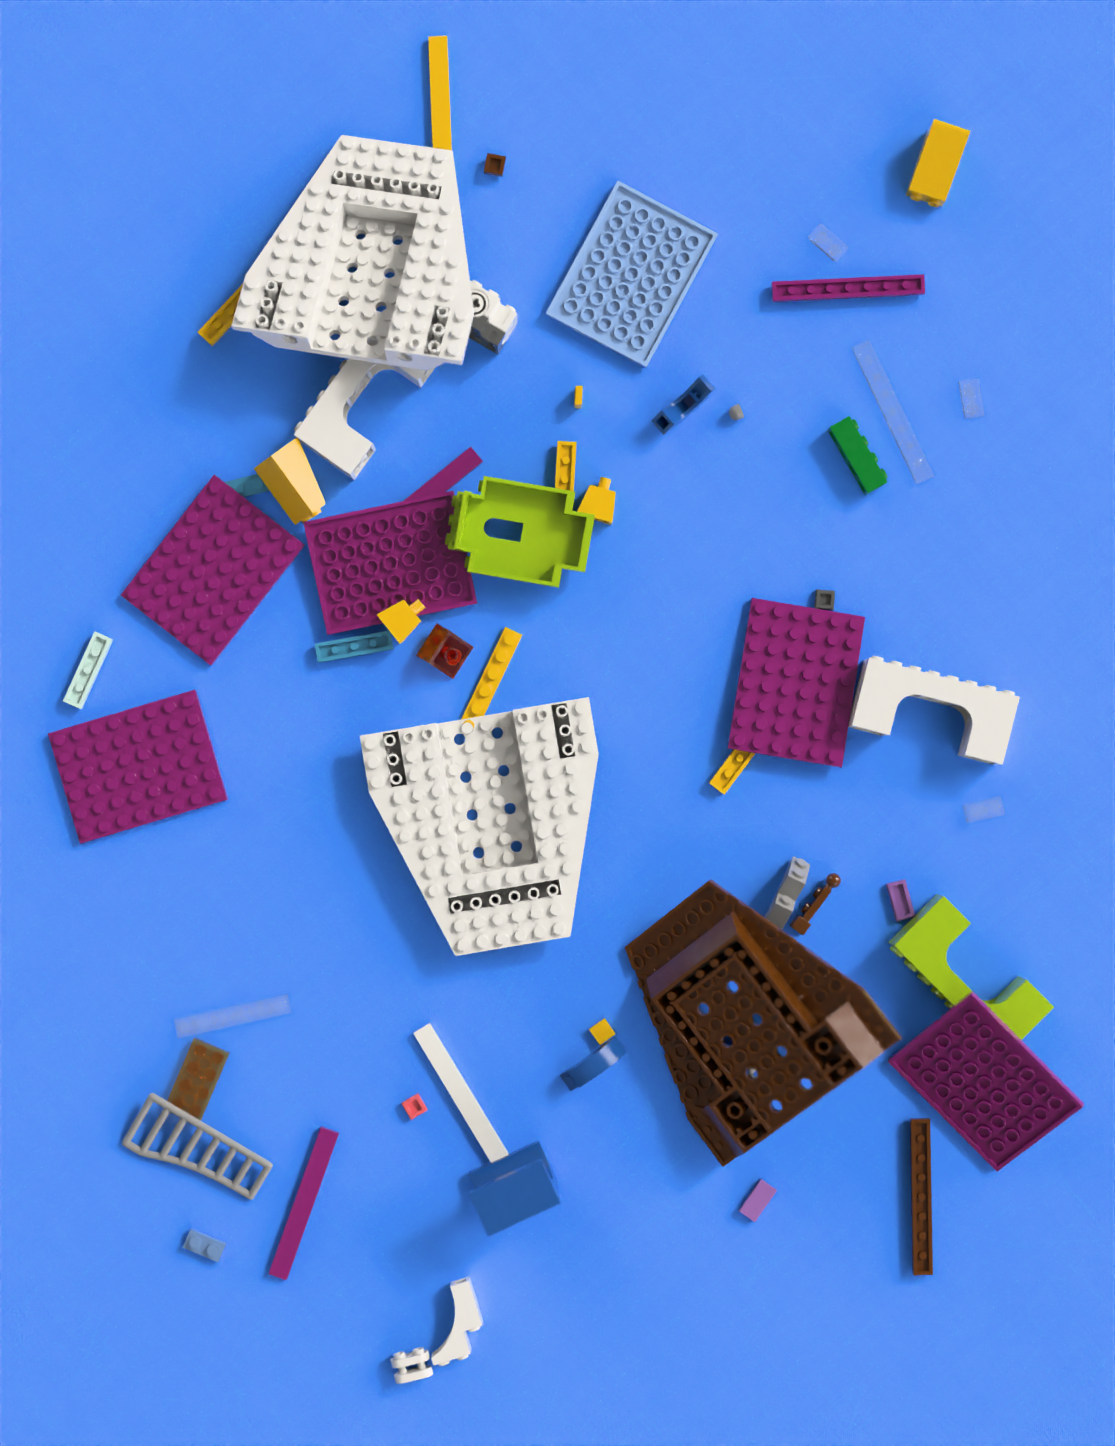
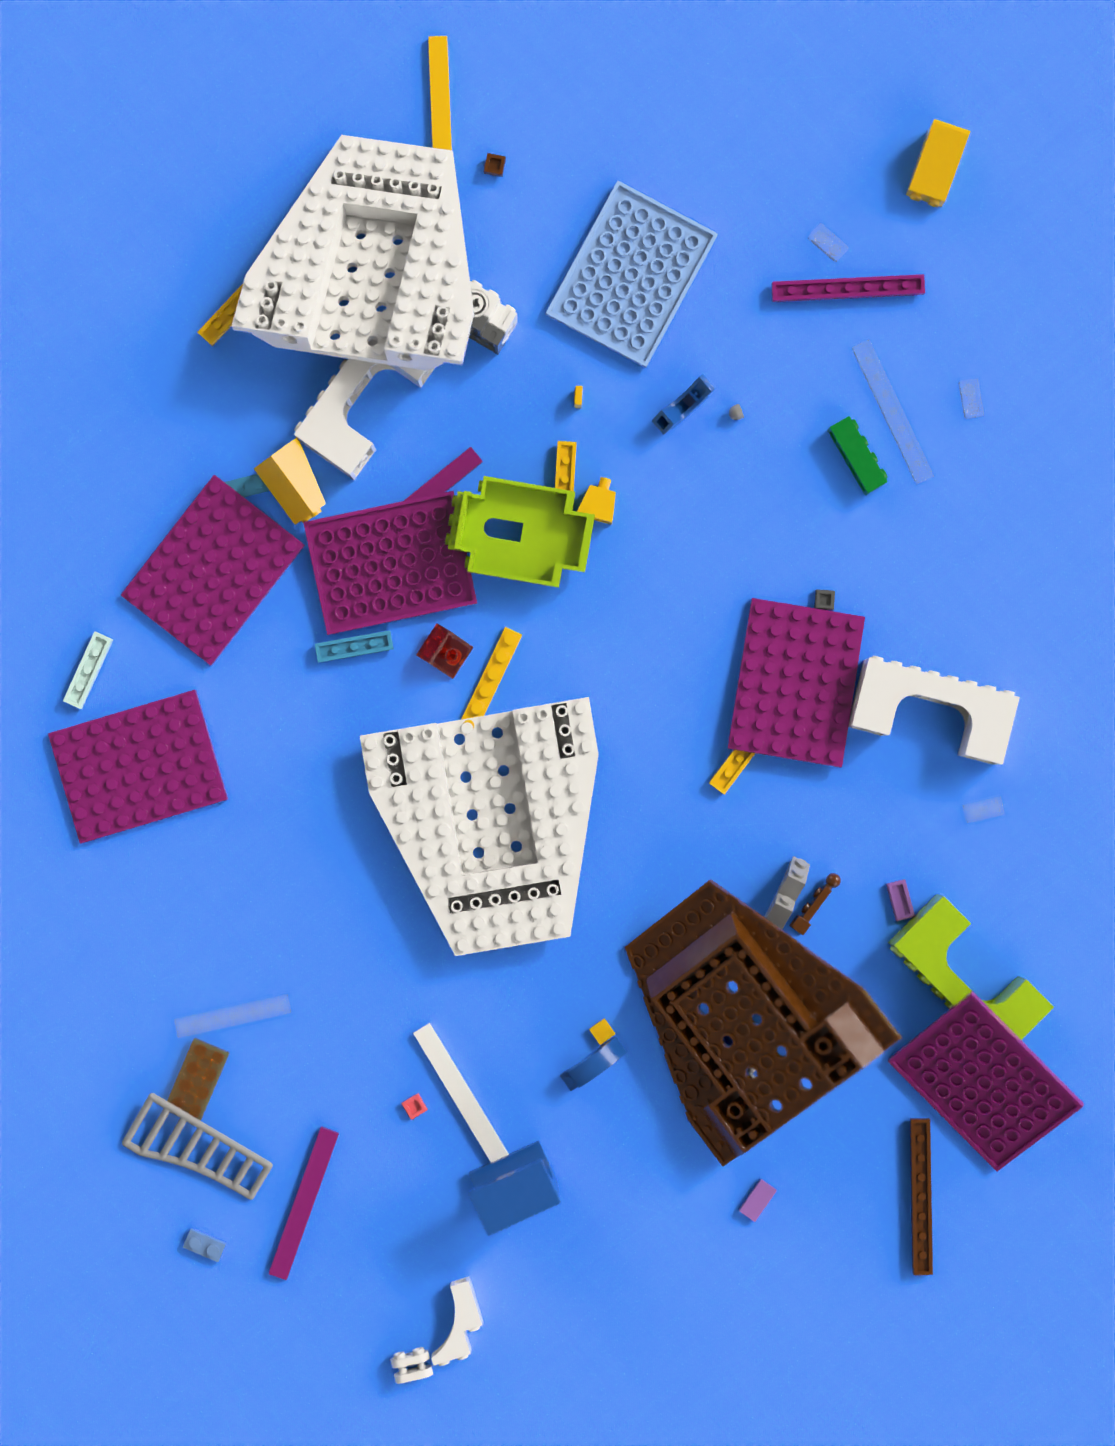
yellow torso [377,599,425,644] -> none

